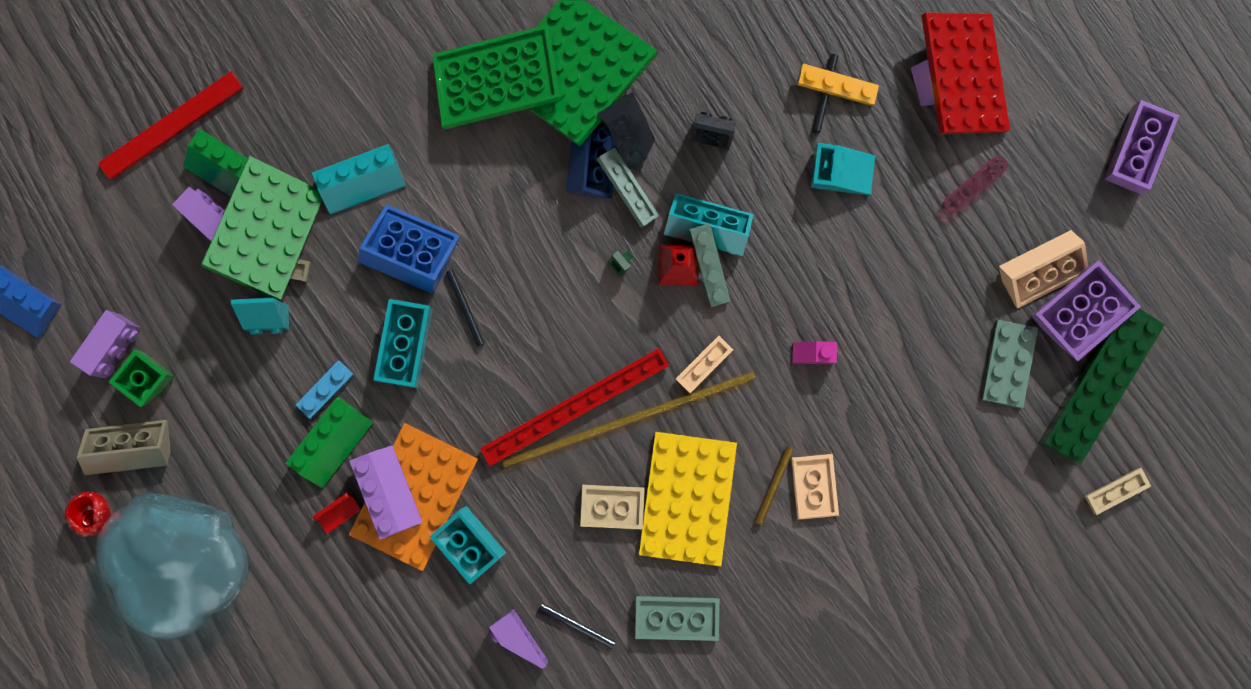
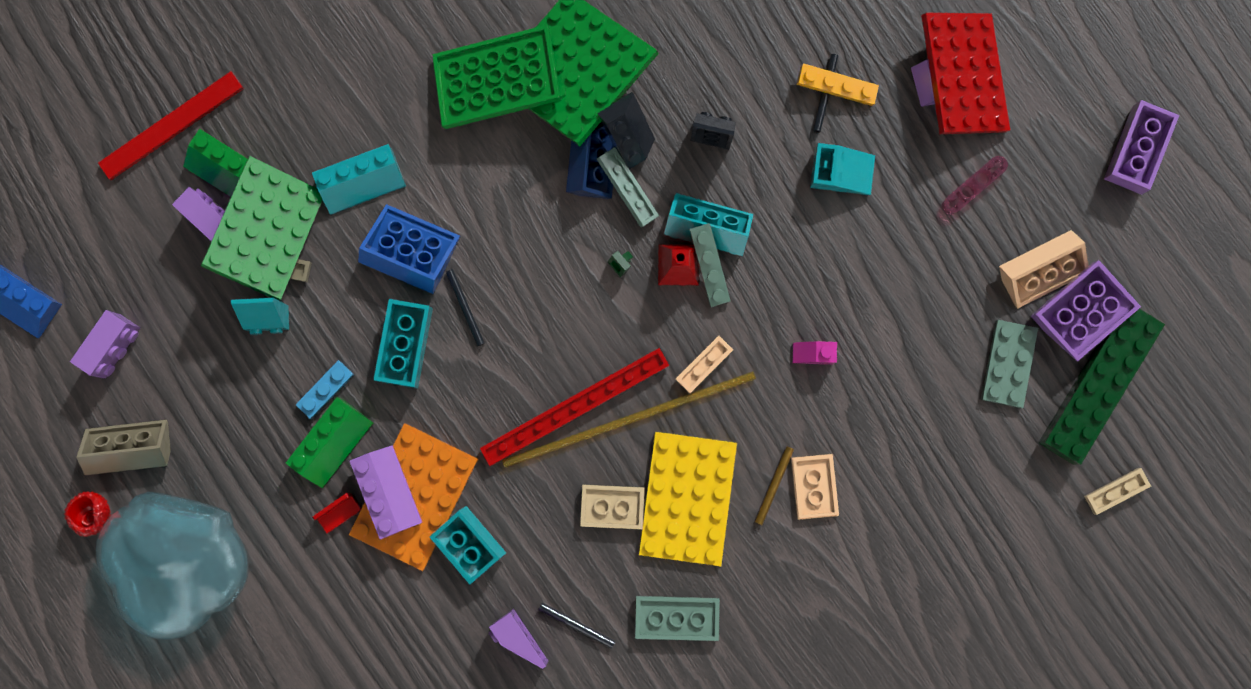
green slope [109,349,175,408] -> none

